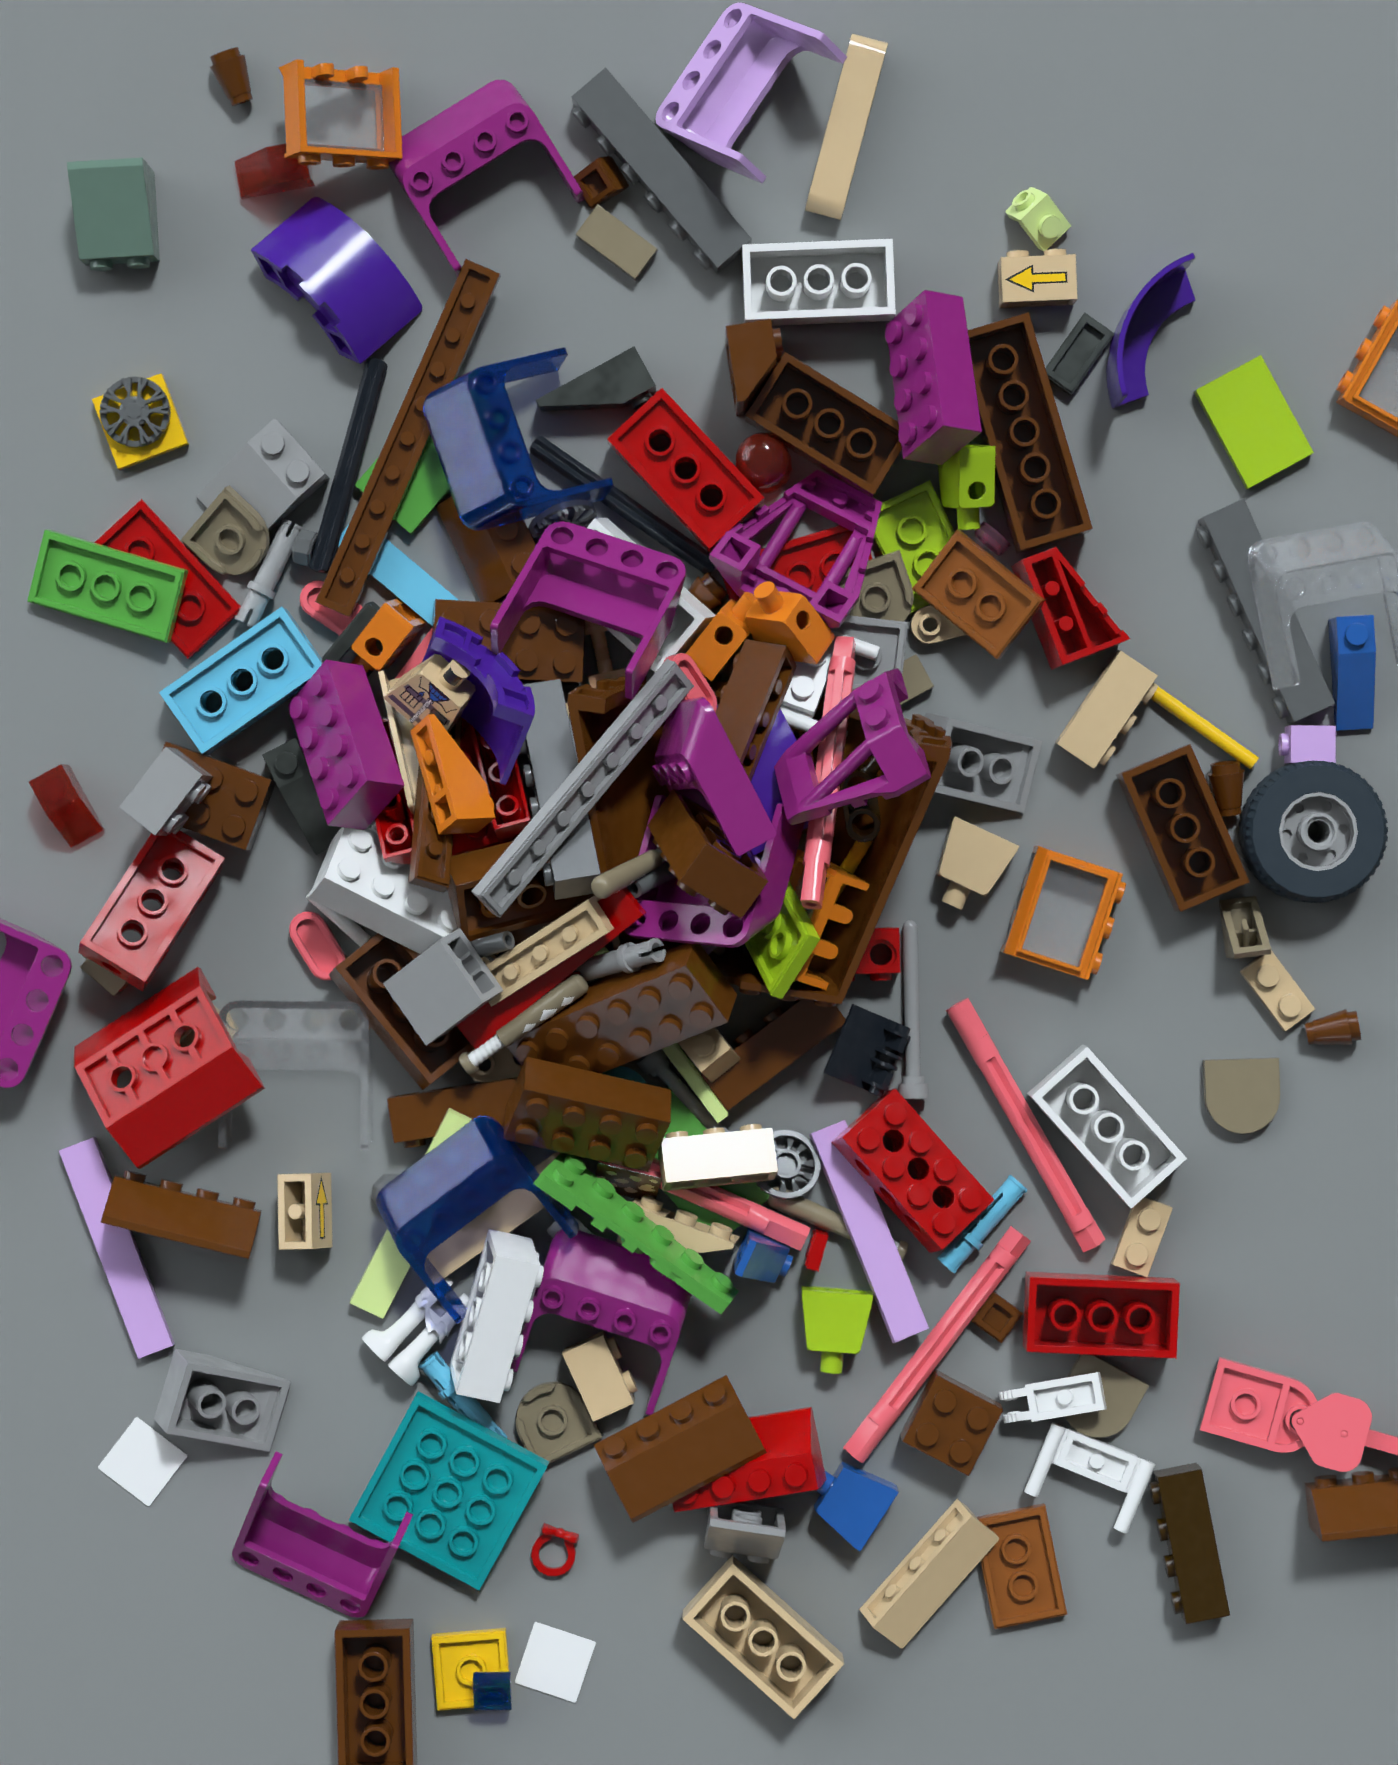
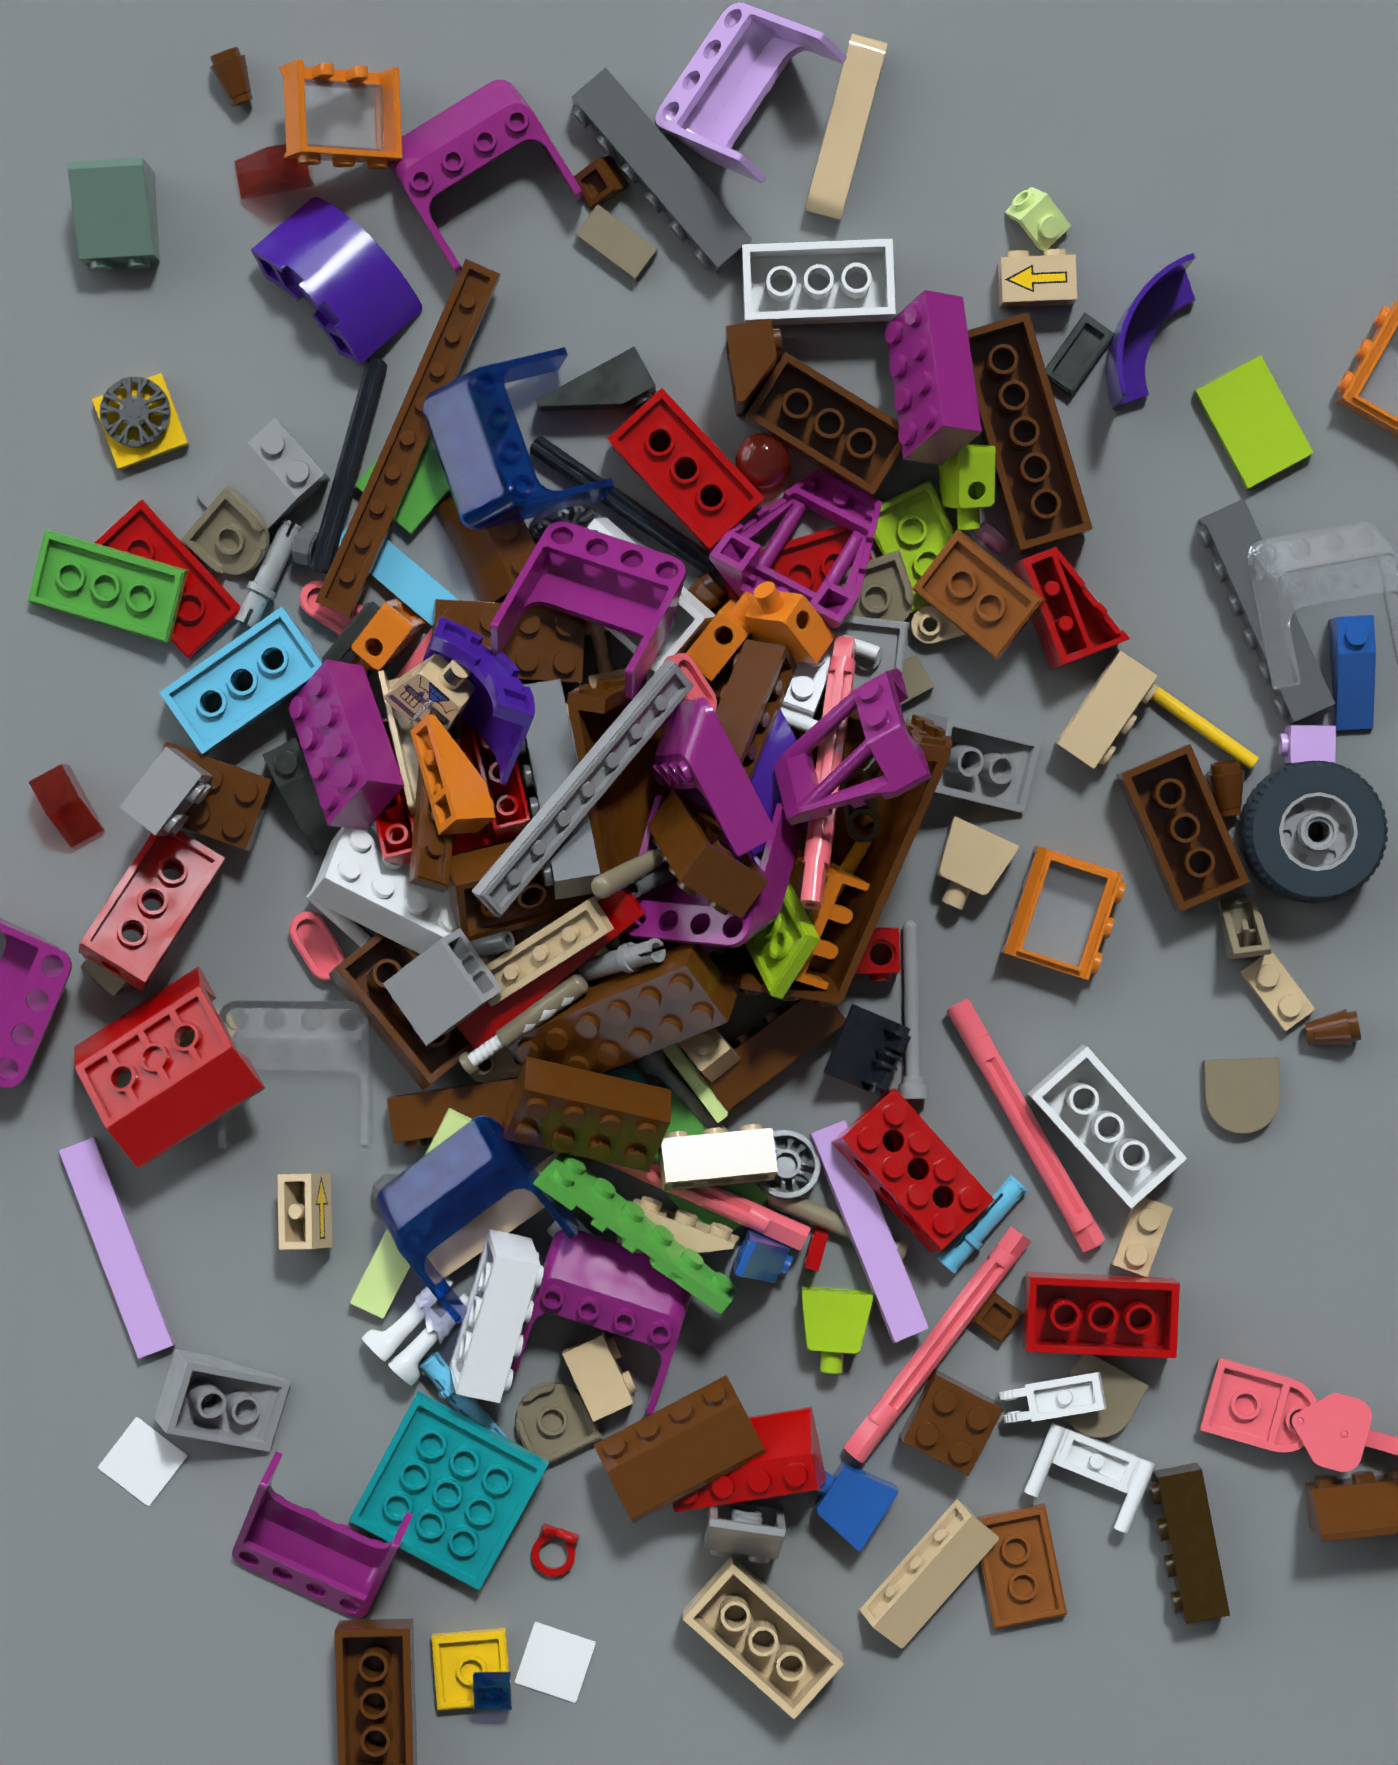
reddish brown slope [101,1170,261,1259] -> none
reddish brown sticker [595,1163,661,1200] -> none

